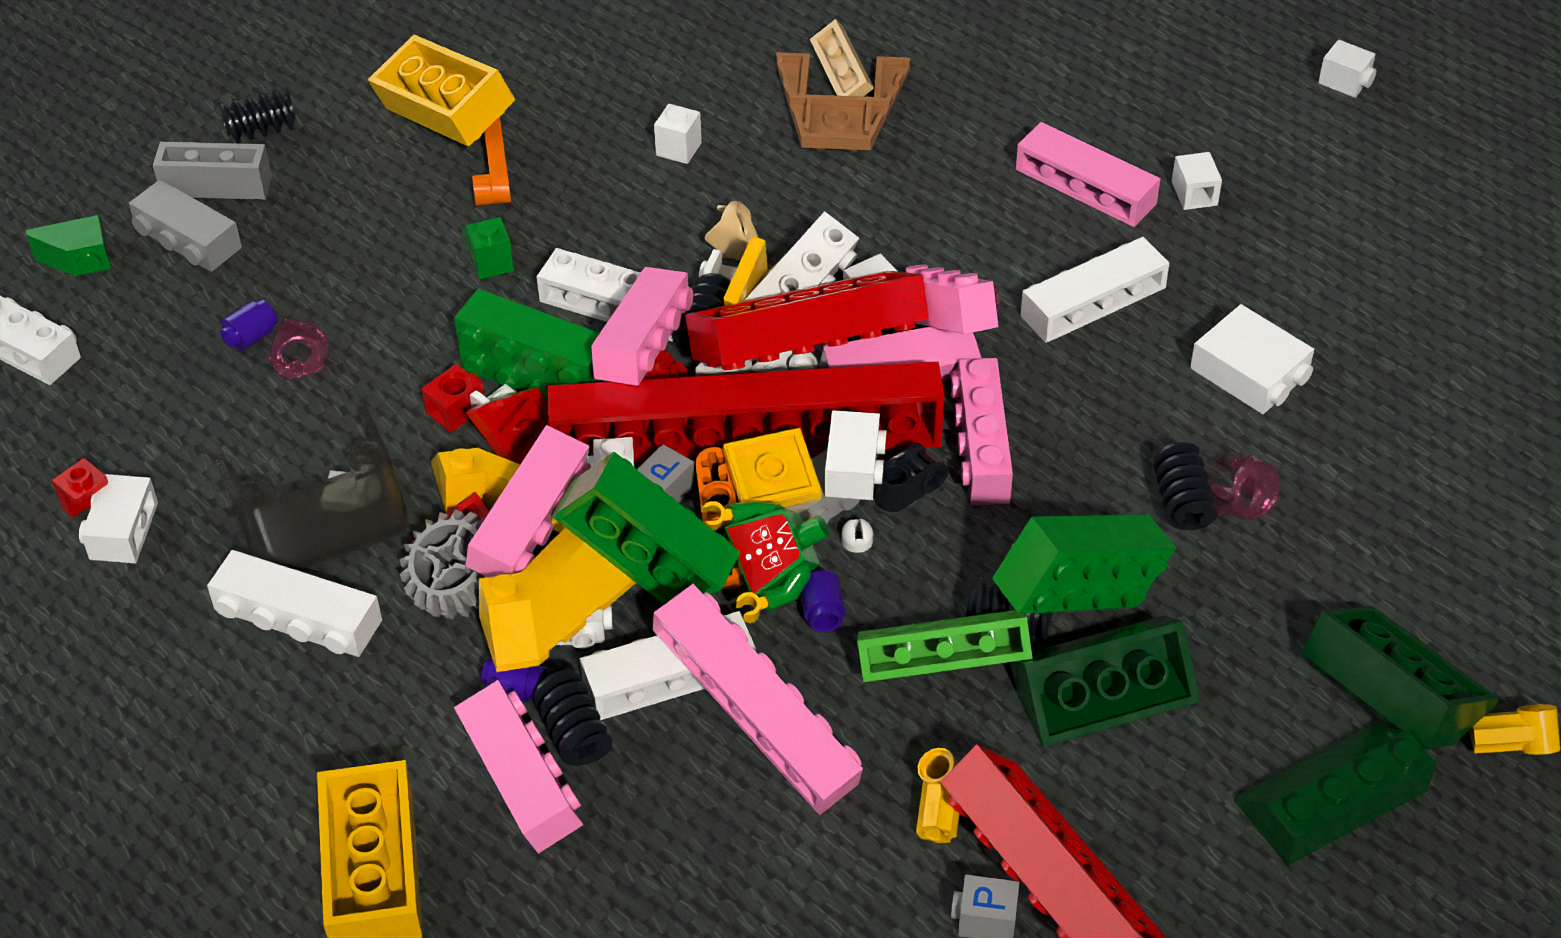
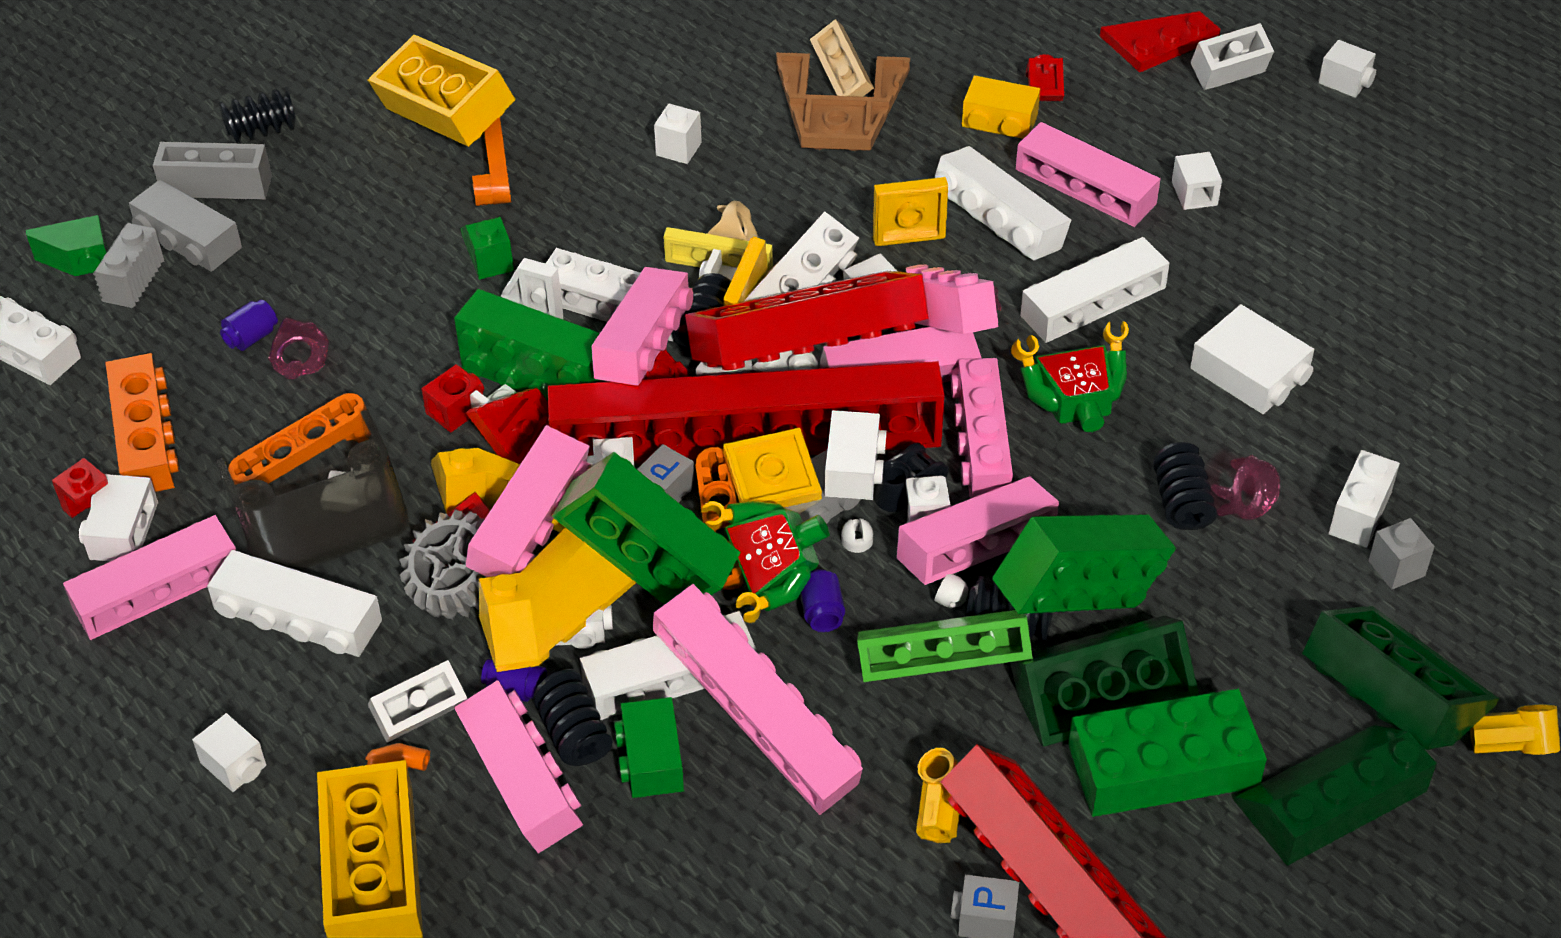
none -> bright pink brick [63,515,236,640]
none -> light grey brick [93,223,165,308]
none -> orange brick [106,353,180,492]
none -> white brick [192,713,266,792]
none -> orange beam [228,393,374,492]
none -> orange arm [365,743,430,771]
none -> white brick [368,660,467,742]
none -> white wing [500,258,564,319]
none -> green brick [614,697,684,798]
none -> light yellow tile [664,227,773,270]
none -> yellow tile [873,177,948,246]
none -> bright pink brick [897,476,1059,585]
none -> white bracket [906,476,950,523]
none -> white hinge [934,574,968,608]
none -> white brick [935,146,1071,261]
none -> yellow brick [962,75,1040,139]
none -> torso [1011,321,1129,432]
none -> red bracket [1026,54,1064,101]
none -> green brick [1068,688,1267,817]
none -> red wing [1100,11,1221,72]
none -> white brick [1191,23,1274,90]
none -> white brick [1329,450,1400,548]
none -> light grey brick [1369,518,1435,590]

